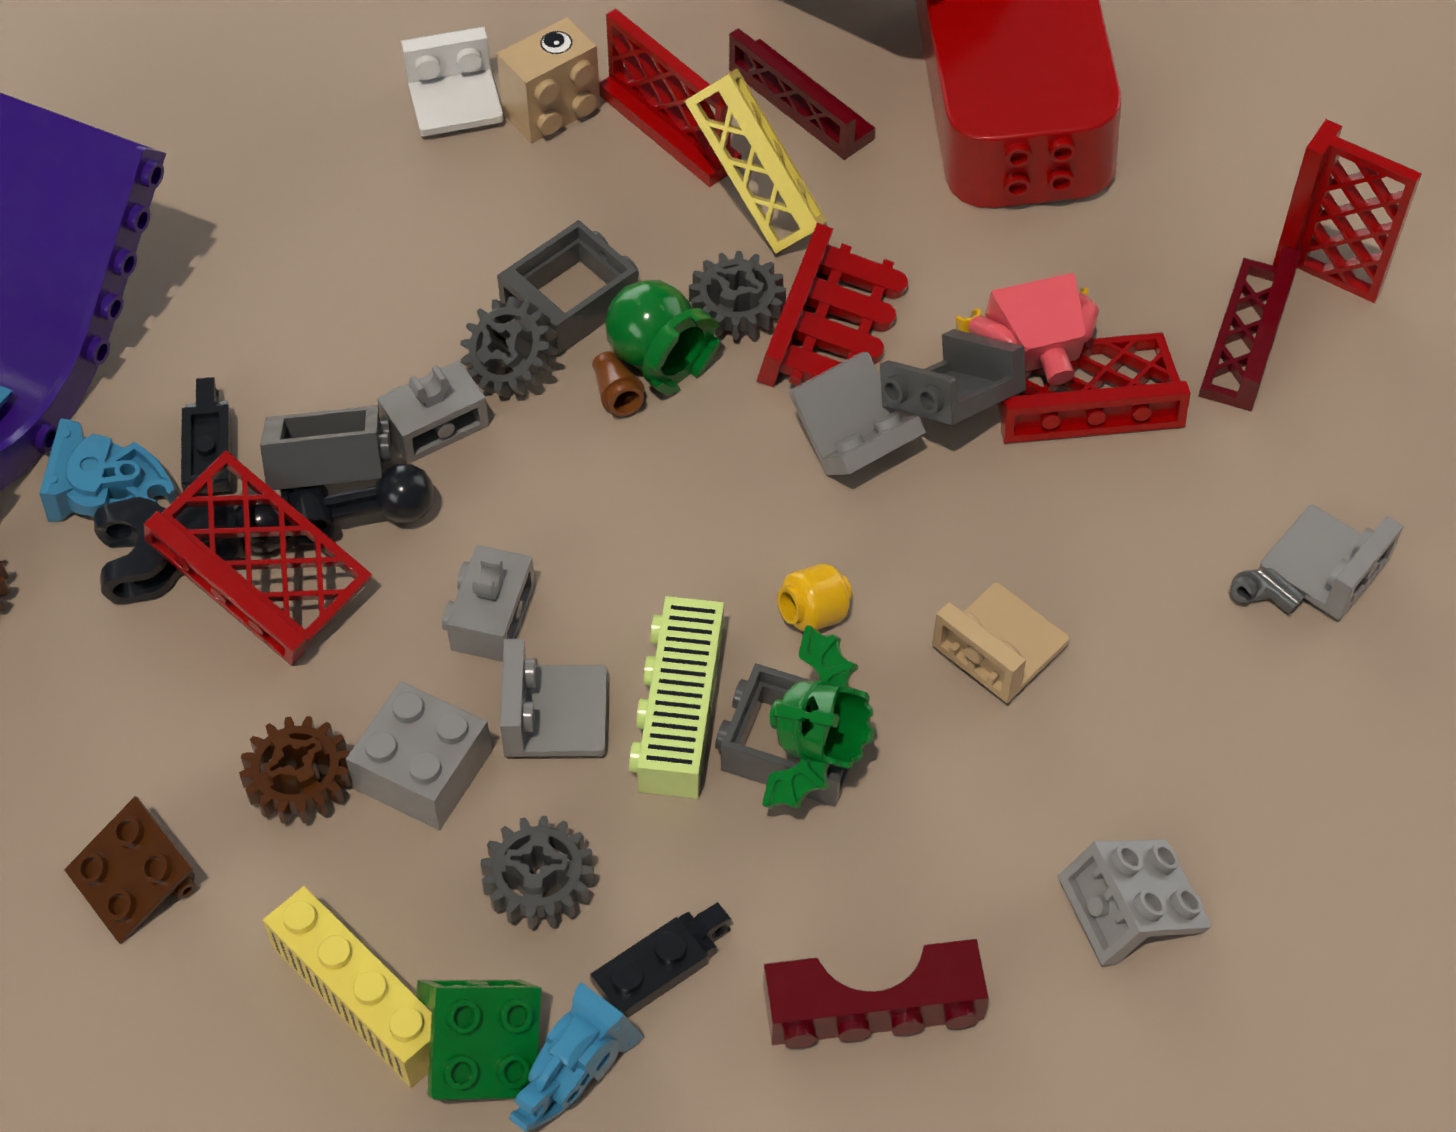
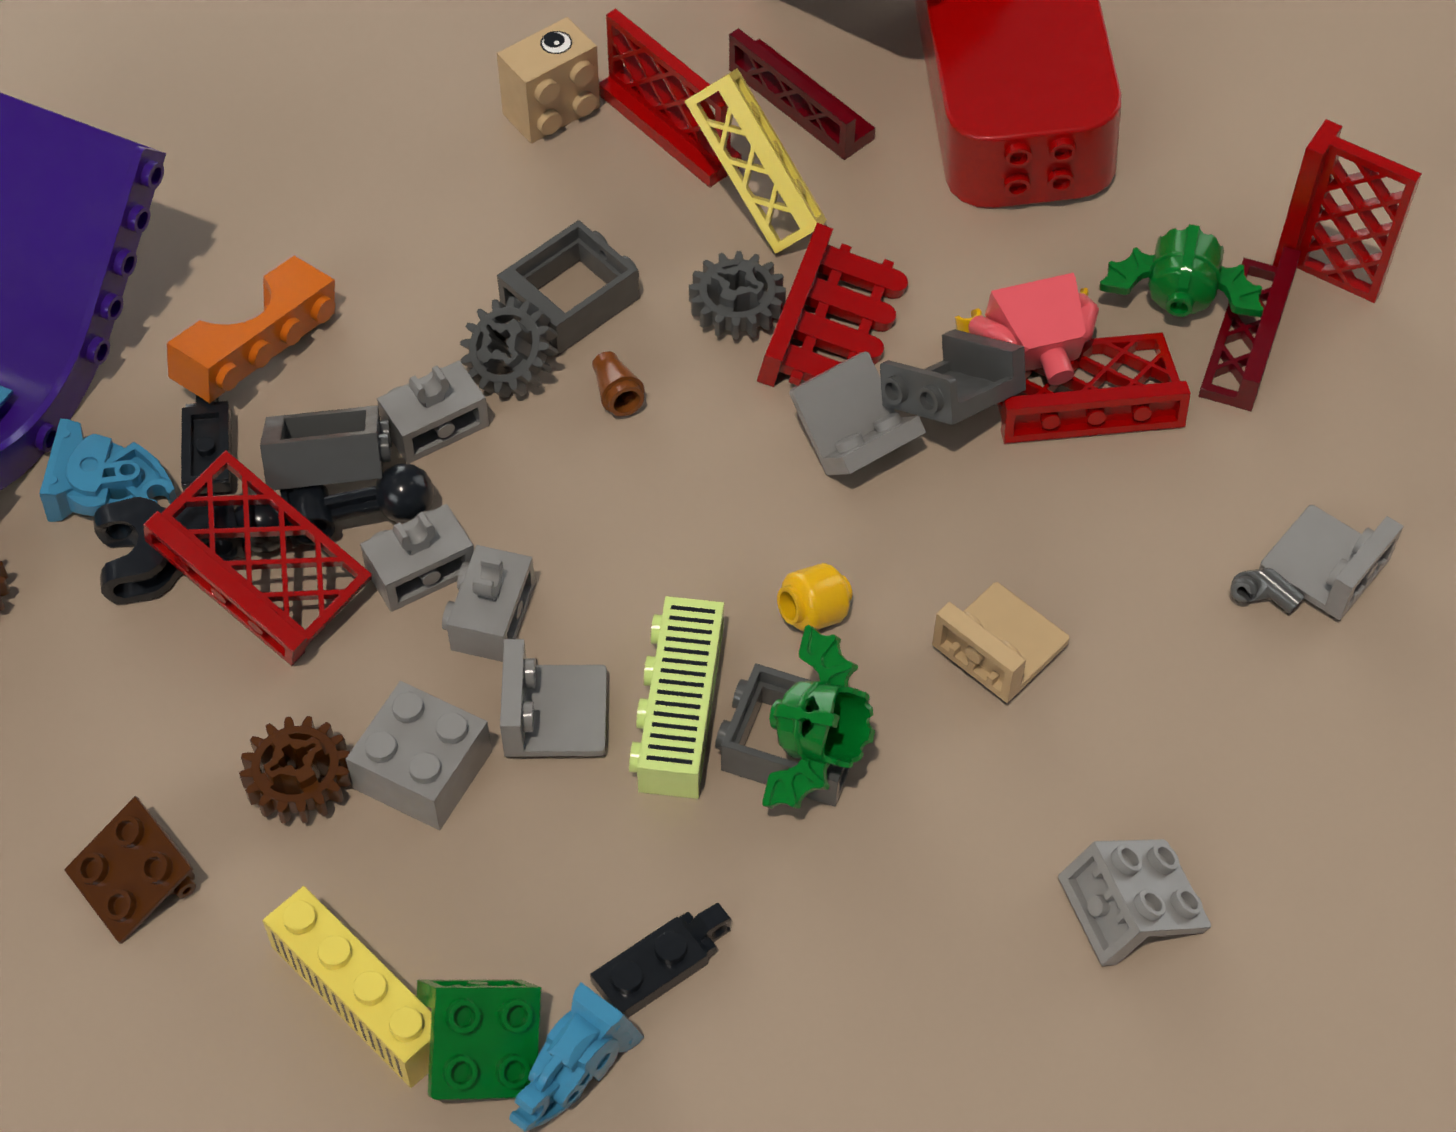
white bracket [401,27,503,136] -> none
dark grey gear [480,816,595,929] -> none
green tile [605,280,720,394] -> none
dark red arch [763,939,989,1048] -> none
none -> orange arch [167,256,335,403]
none -> light grey brick [360,504,474,612]
none -> green helmet [1099,224,1264,317]

